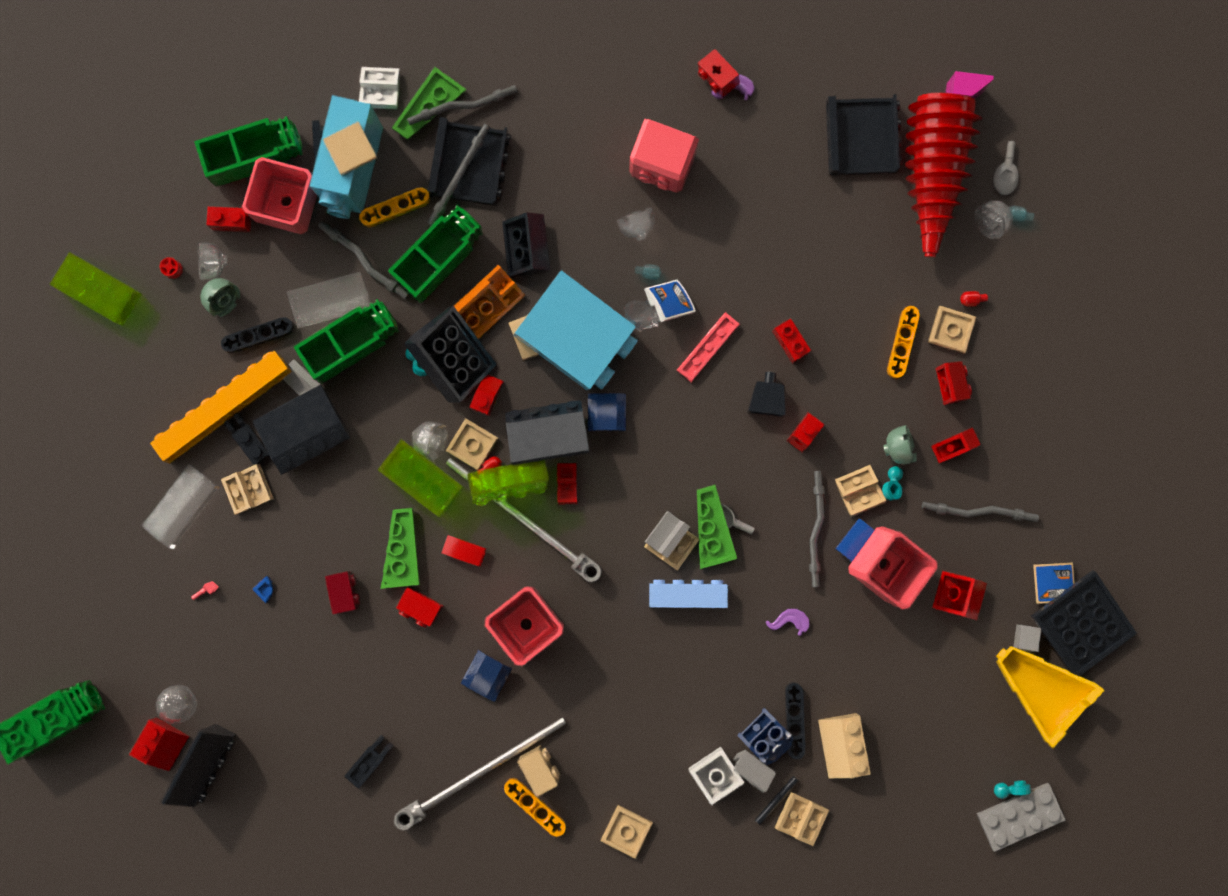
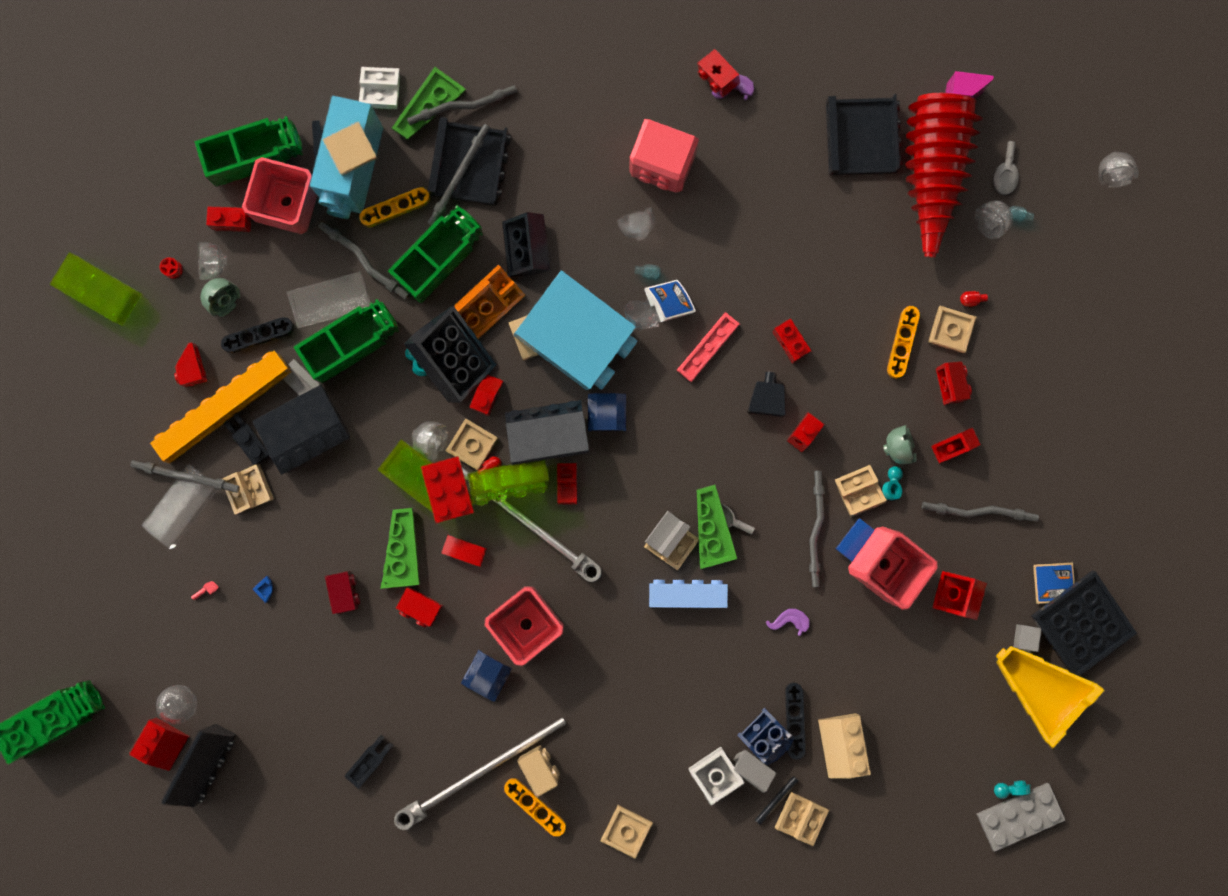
none -> dark grey bar [130,460,240,493]
none -> red slope [174,342,207,387]
none -> red plate [421,456,474,523]
none -> clear cylinder [1098,152,1139,188]

